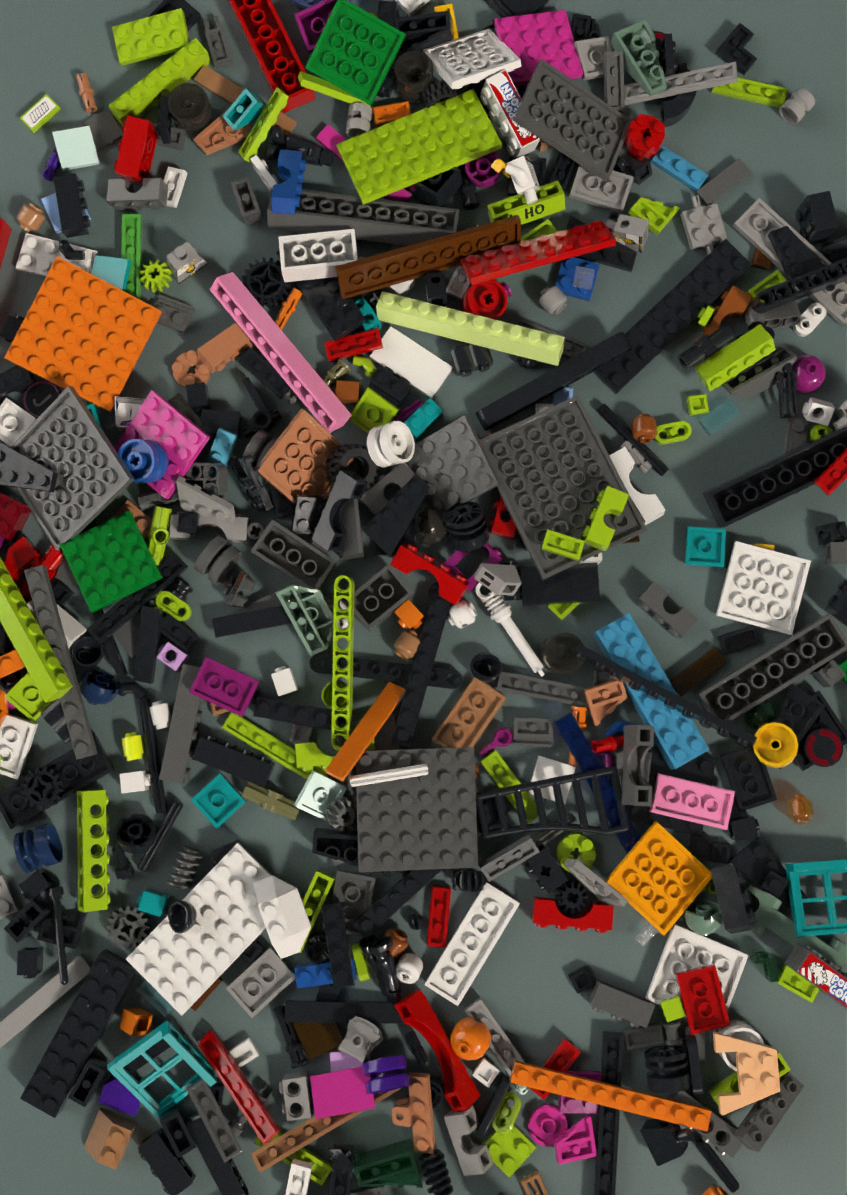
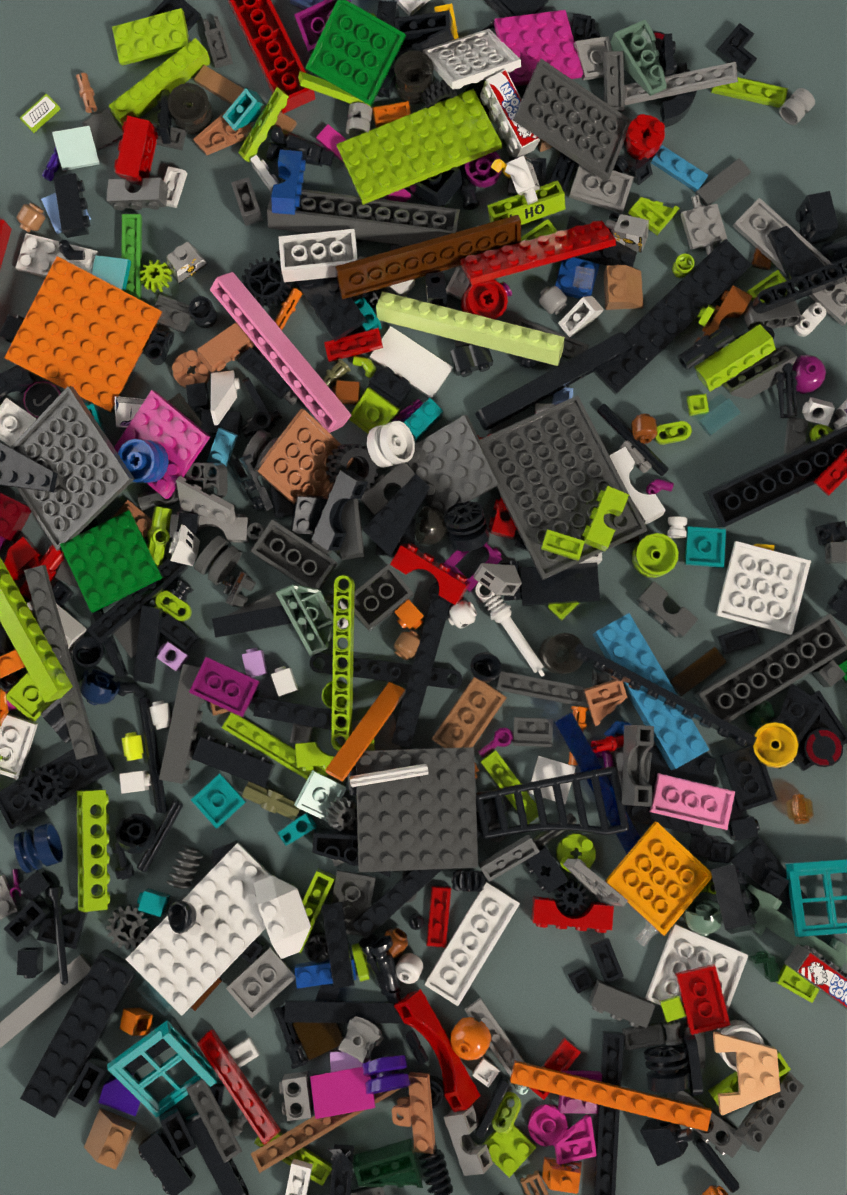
none -> magenta hand [10,869,22,898]
none -> black piece [145,326,174,365]
none -> white slope [169,525,200,566]
none -> black wheel [189,296,217,328]
none -> white slope [211,370,240,425]
none -> lavender brick [242,648,268,677]
none -> teal leg [278,812,317,846]
none -> orange torso [542,1157,582,1194]
none -> white slope [558,296,604,337]
none -> black plate [590,938,624,984]
none -> medium nougat slope [604,265,643,310]
none -> lime wheel [632,533,679,578]
none -> magenta arm [646,479,674,495]
none -> white wheel [667,517,687,538]
none -> lime wheel [672,253,695,278]

